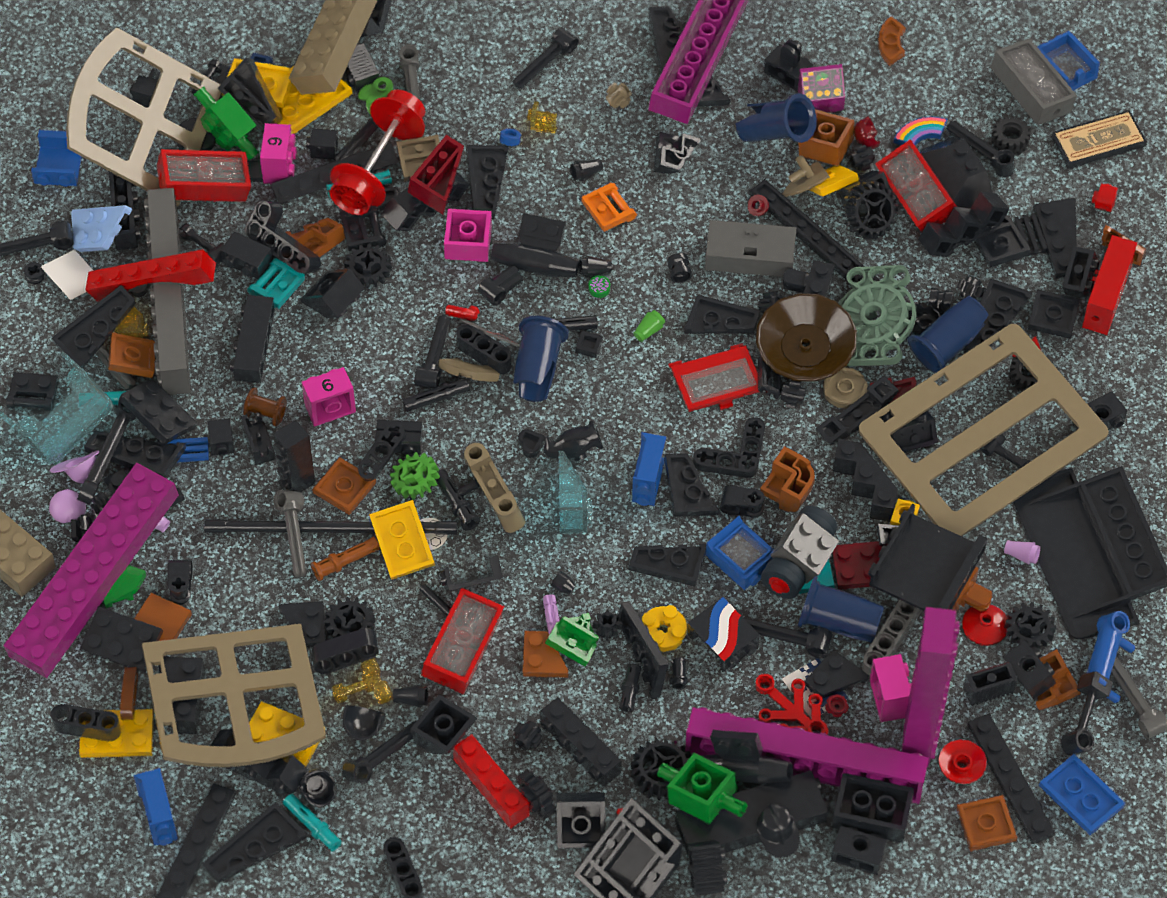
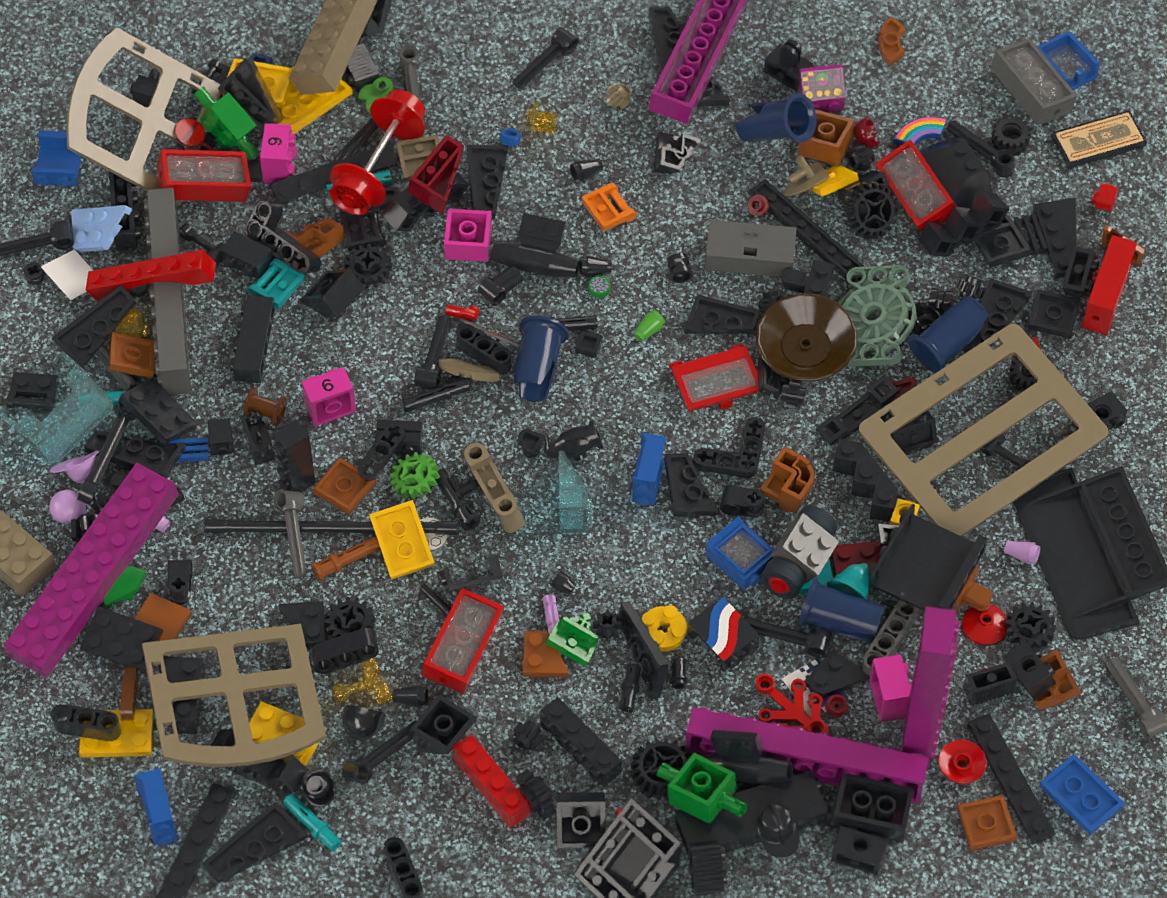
black brick [306,128,339,160] -> none
black wing [629,544,706,587] -> none
dark tan tile [823,367,868,409] -> none
piece [1061,611,1135,756] -> none
none -> red piece [174,118,216,151]
none -> teal piece [826,563,870,600]

